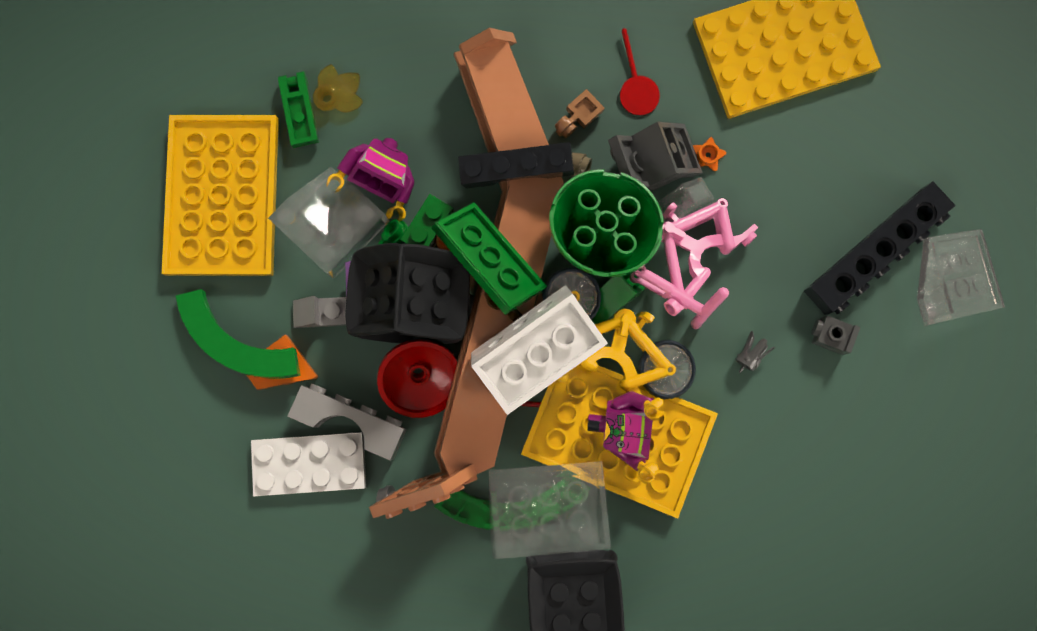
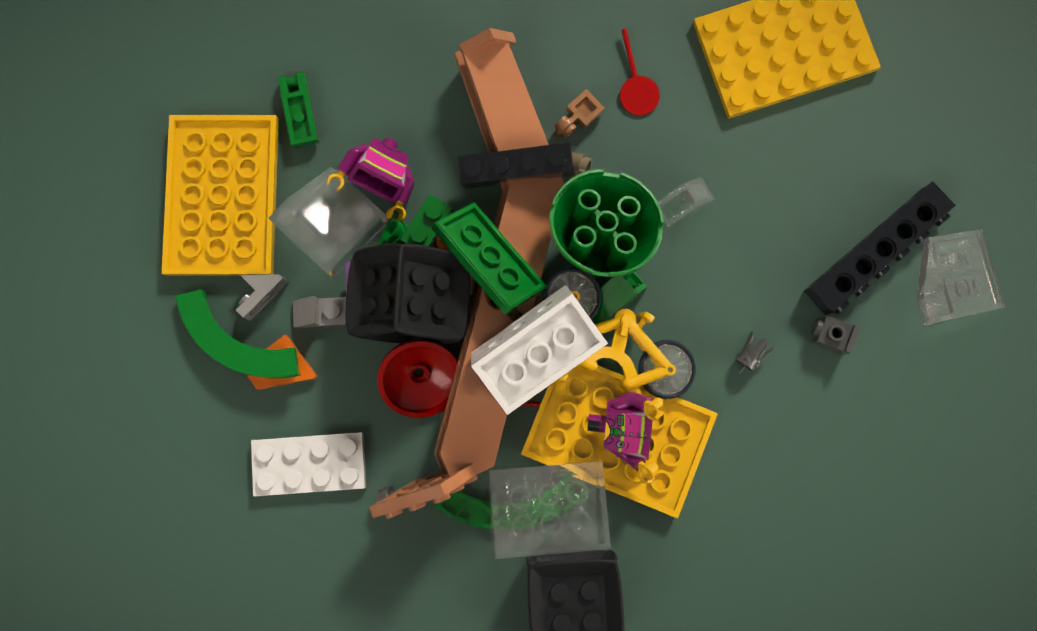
light grey arch [287,383,407,460] -> none
clear yellow plate [313,64,363,113] -> none
dark grey bracket [608,122,703,191] -> none
bright pink piece [629,198,758,329] -> none
orange plate [693,137,726,171] -> none
none -> light grey slope [236,274,289,321]

